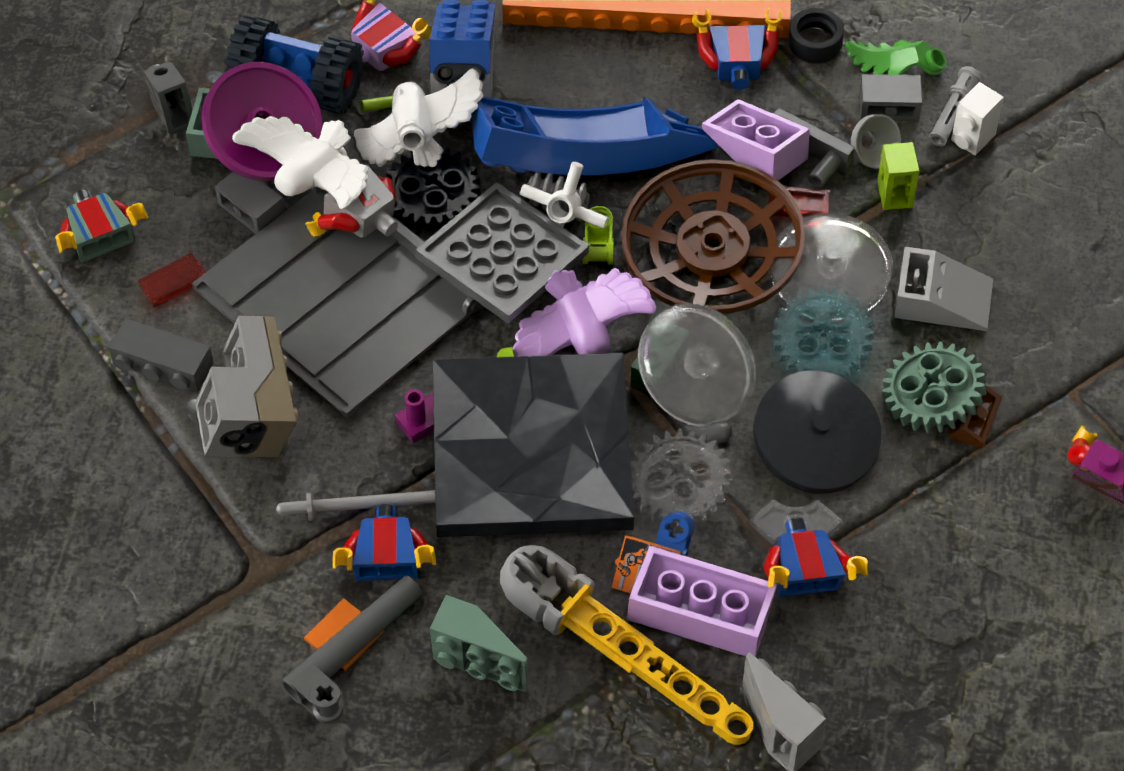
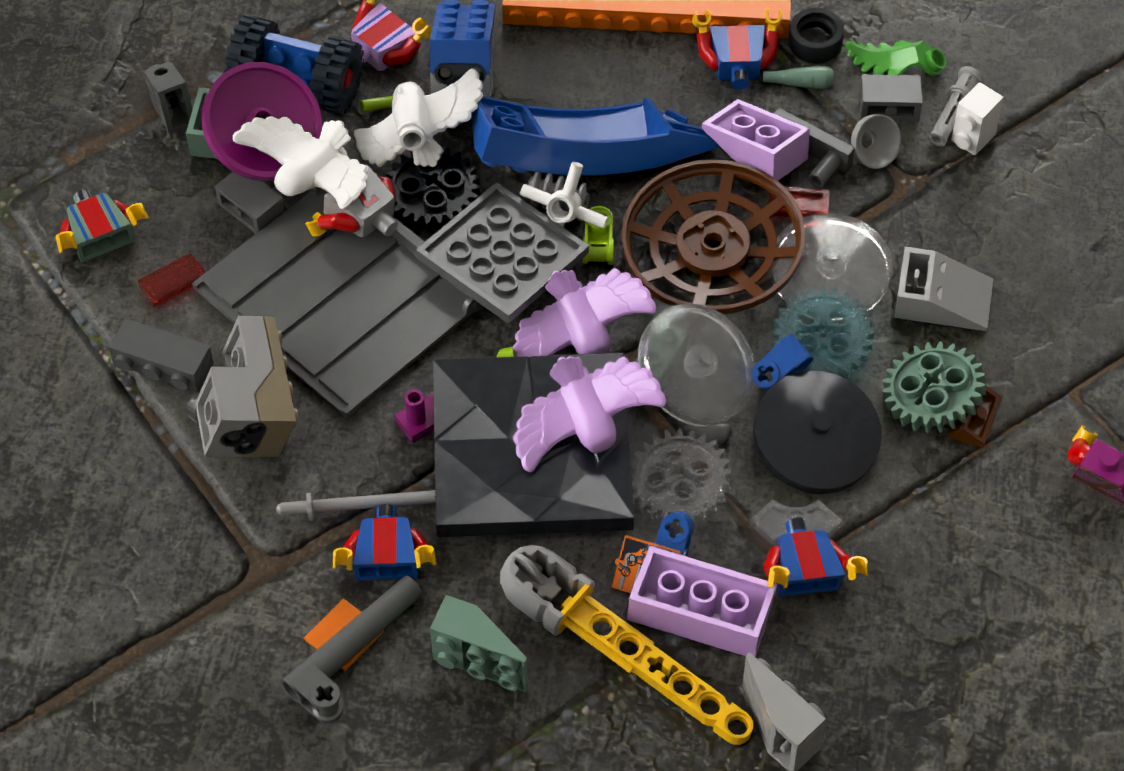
lime brick [877,142,919,210] -> none
none -> lavender animal [513,356,666,472]
none -> blue piece [752,334,814,391]
none -> sand green piece [763,66,833,89]

